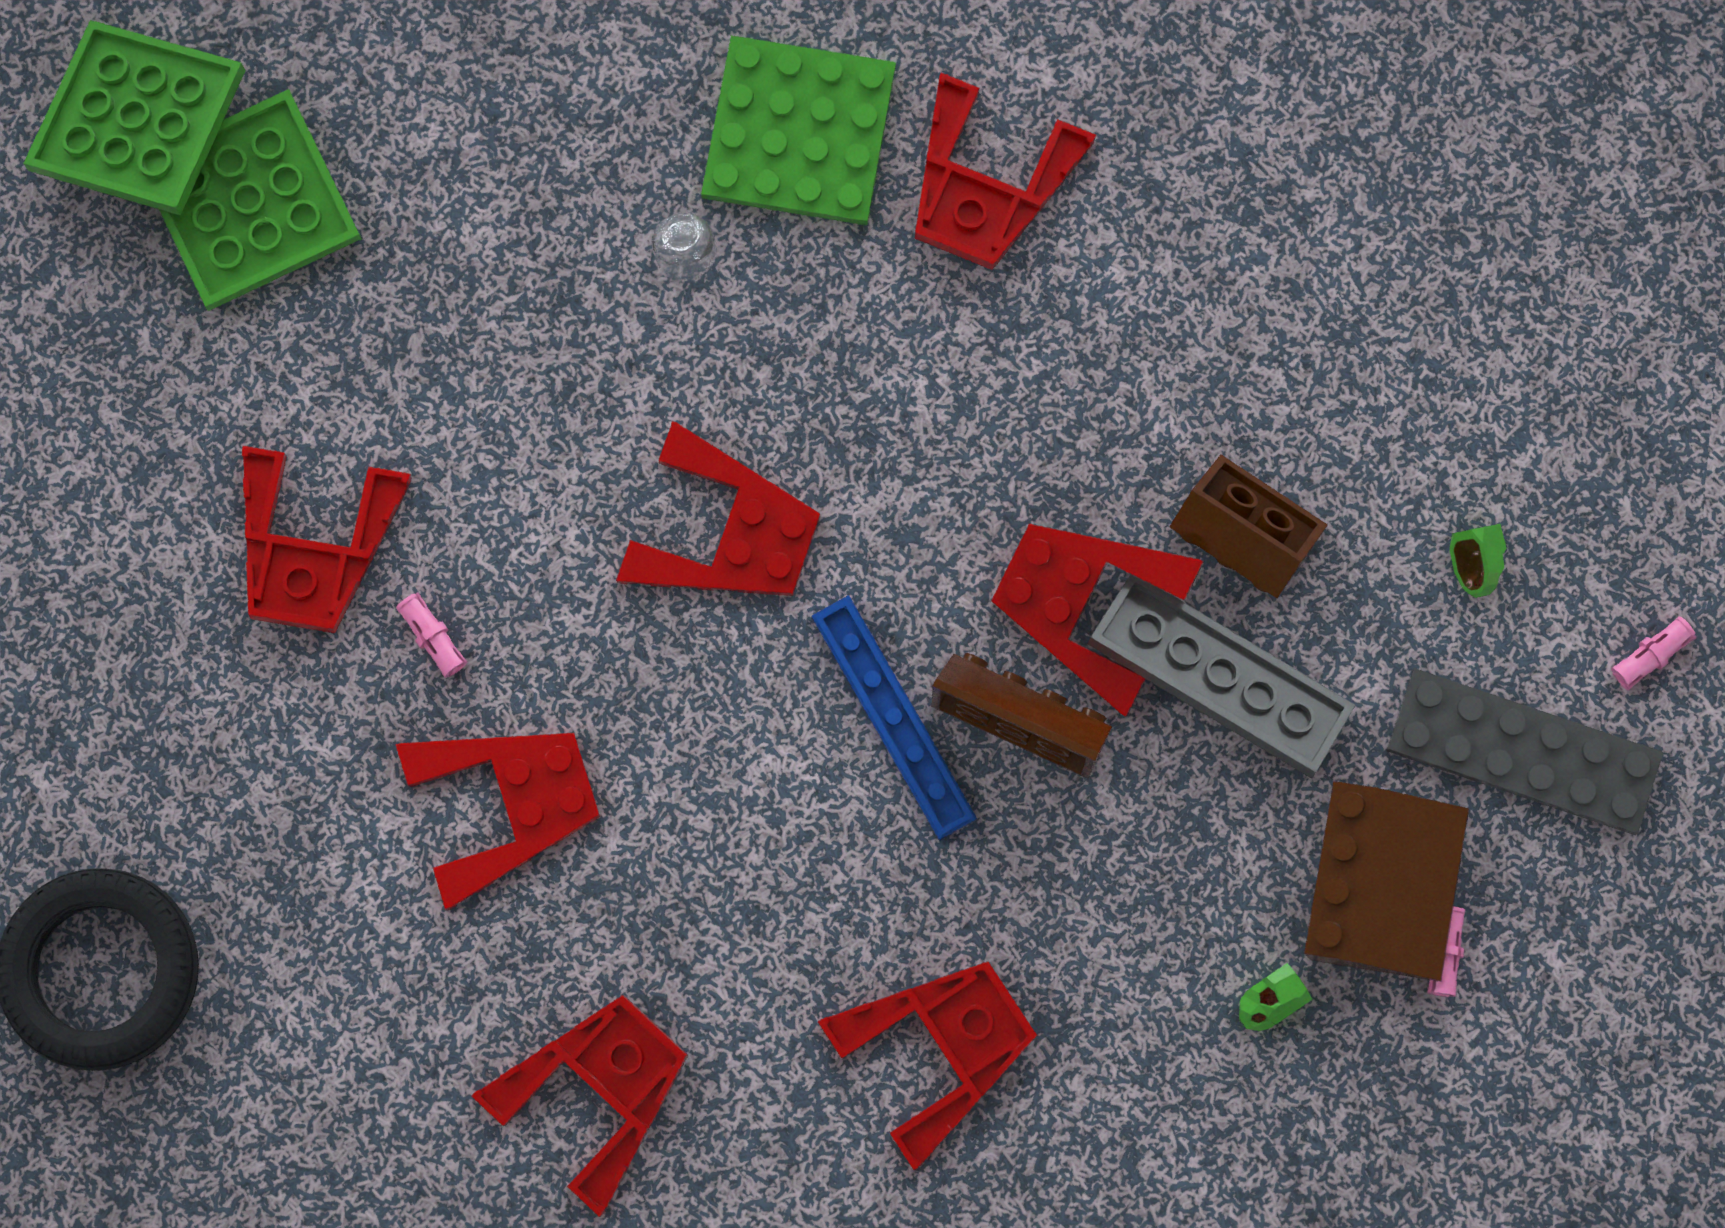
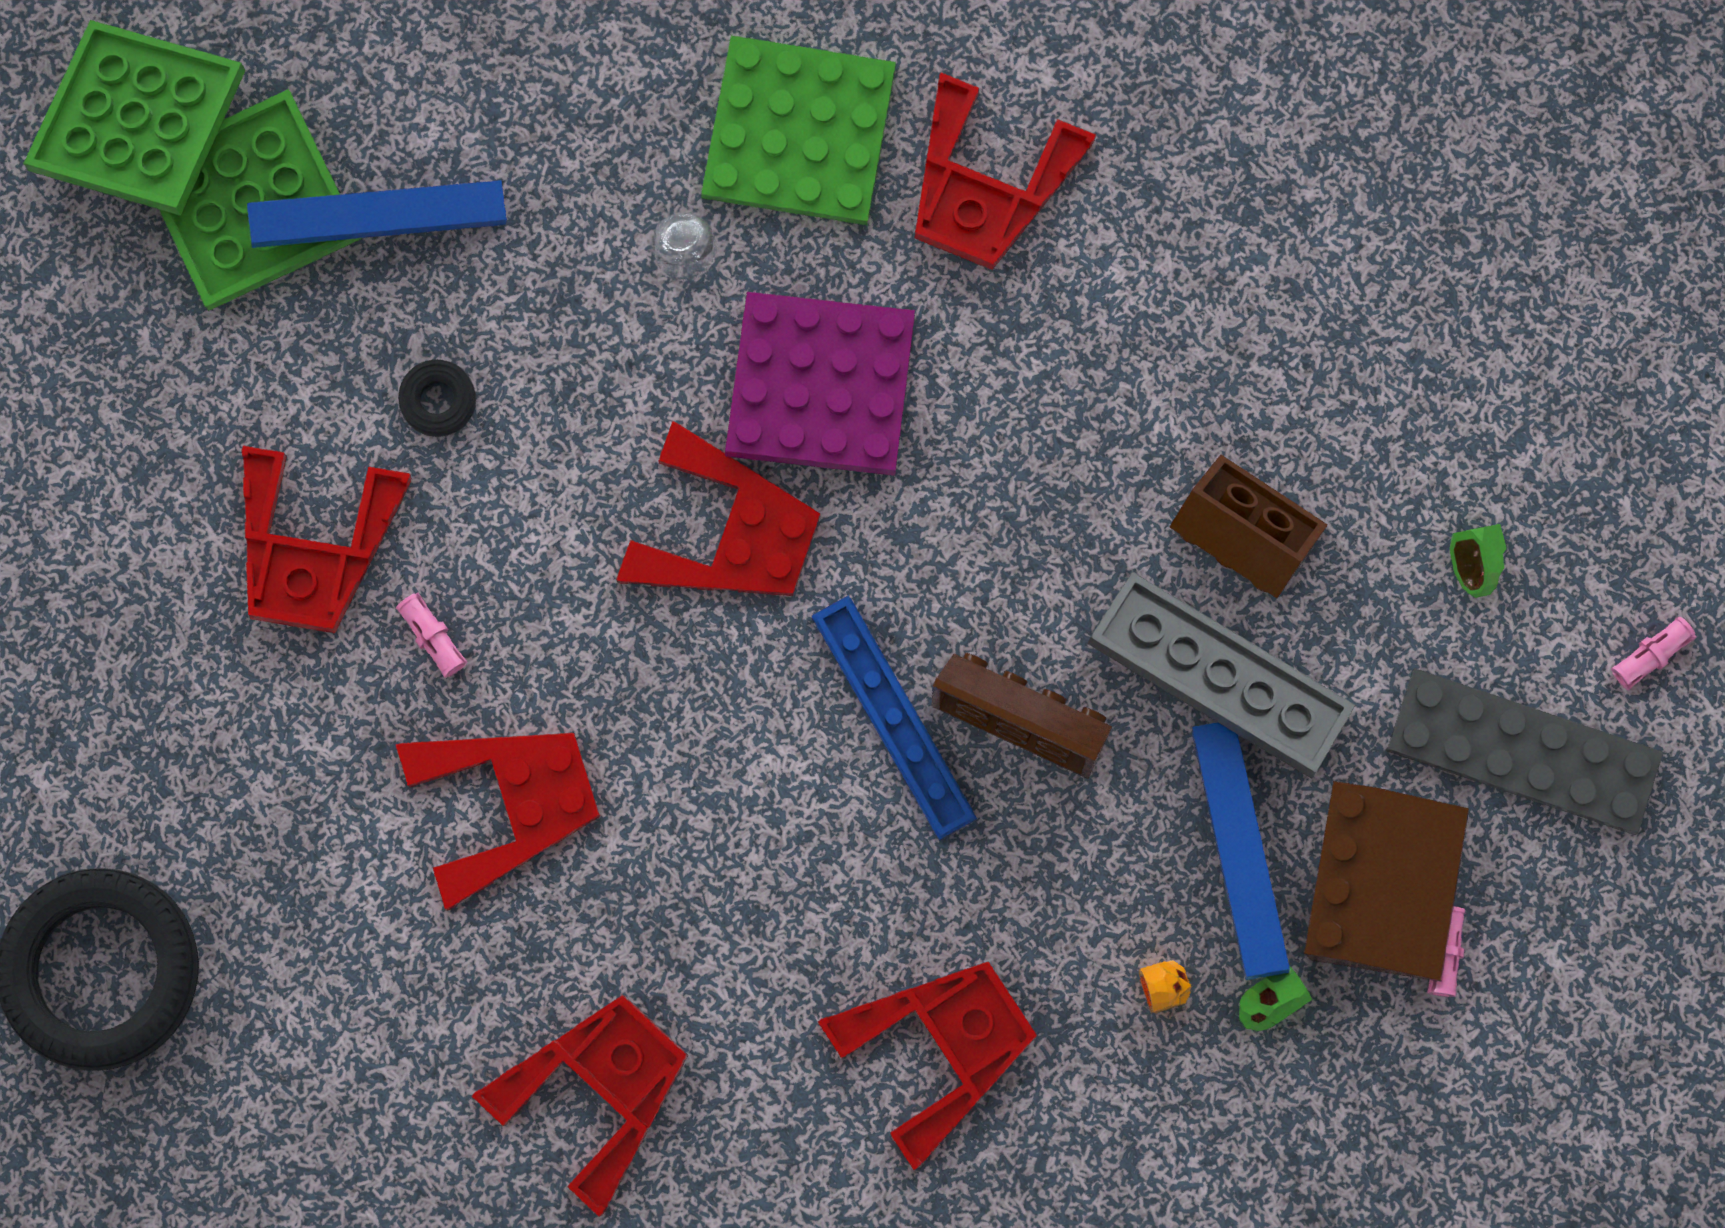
red wing [991,524,1204,717] -> none
none -> blue tile [247,180,507,248]
none -> black tyre [398,359,476,437]
none -> magenta plate [725,292,915,476]
none -> light orange rock [1138,960,1191,1013]
none -> blue tile [1191,722,1290,980]

